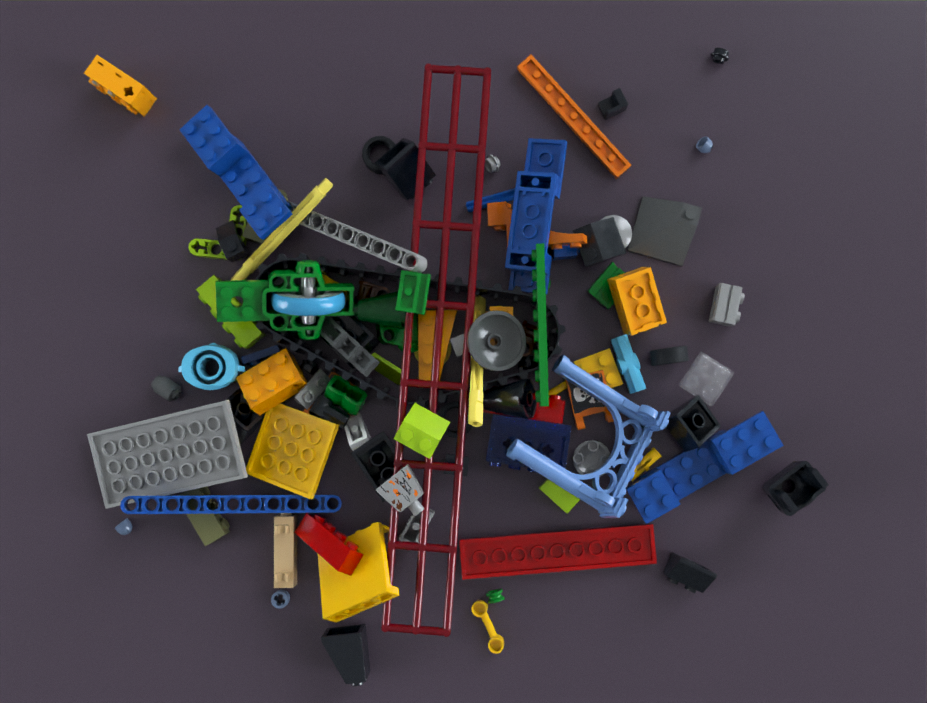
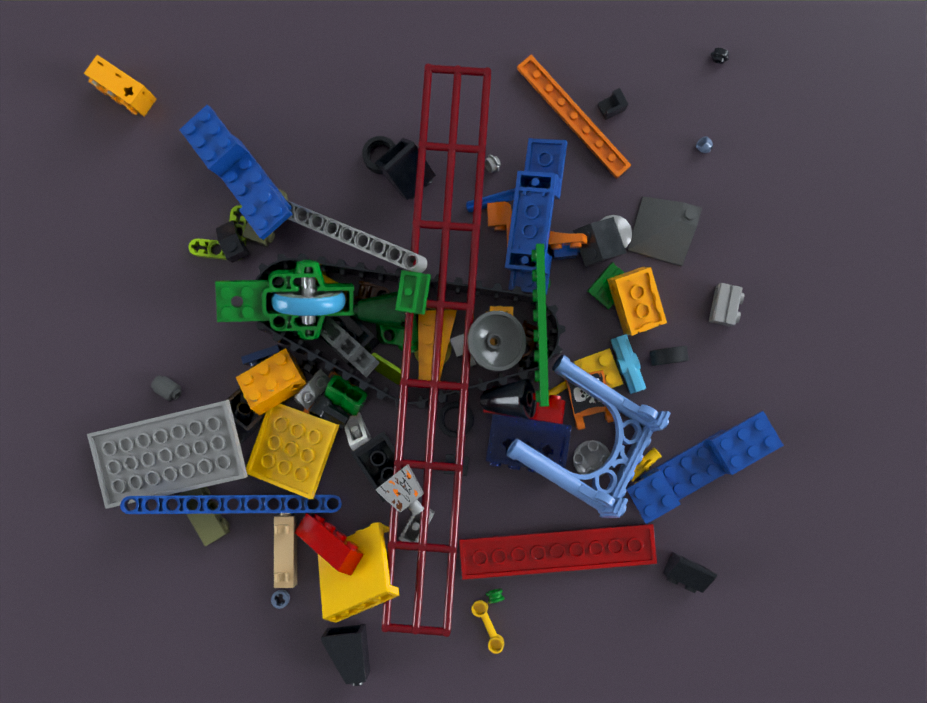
sand blue hinge [115,518,133,535] -> none
medium azure piece [178,343,245,390] -> none
lime brick [196,275,266,349] -> none
light yellow piece [230,178,333,281] -> none
lime slope [393,403,450,459] -> none
light yellow piece [468,295,486,427] -> none
lime slope [538,479,580,514] -> none
black slope [667,395,721,452] -> none
clear slope [679,352,734,407] -> none
black piece [762,461,829,516] -> none

